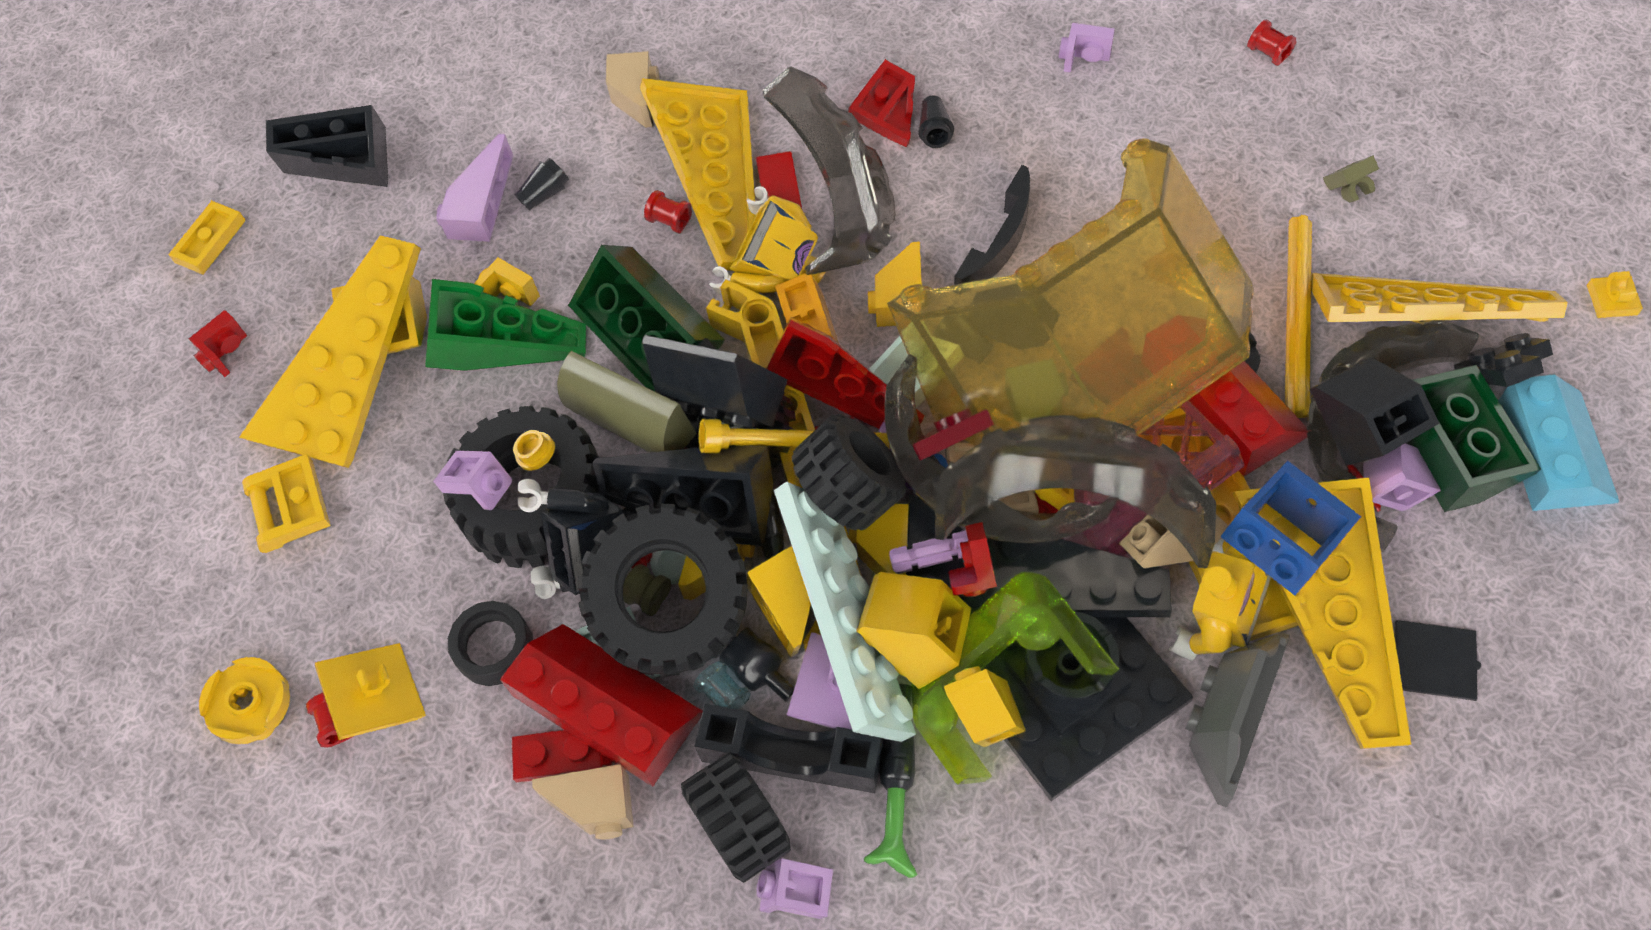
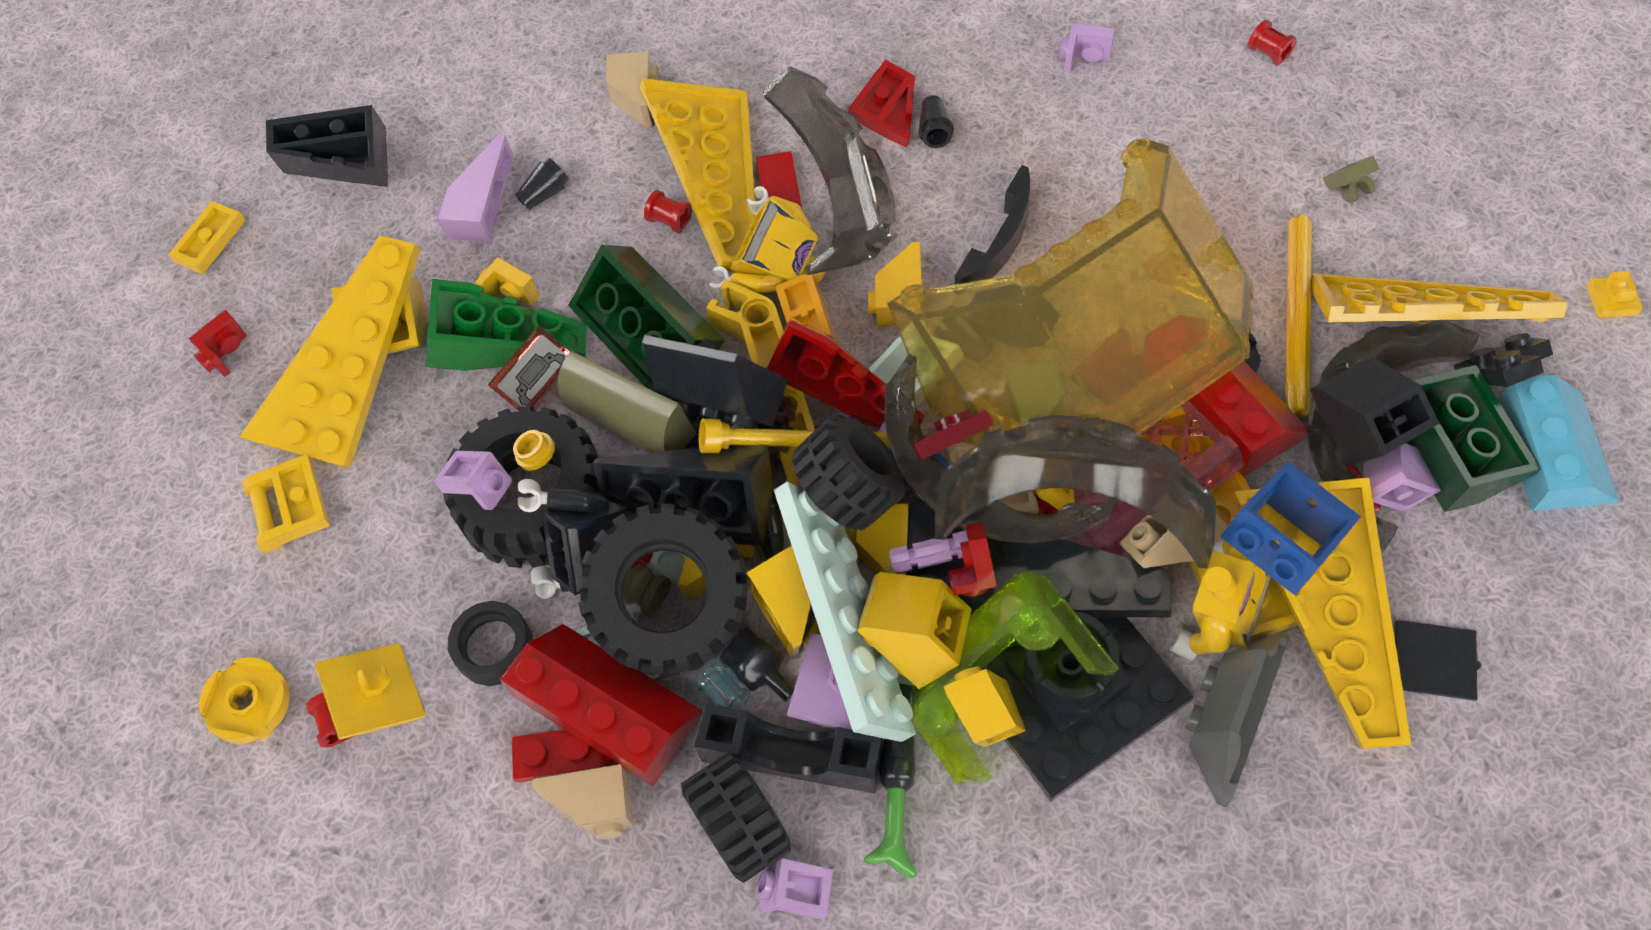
none -> slope [488,325,570,411]

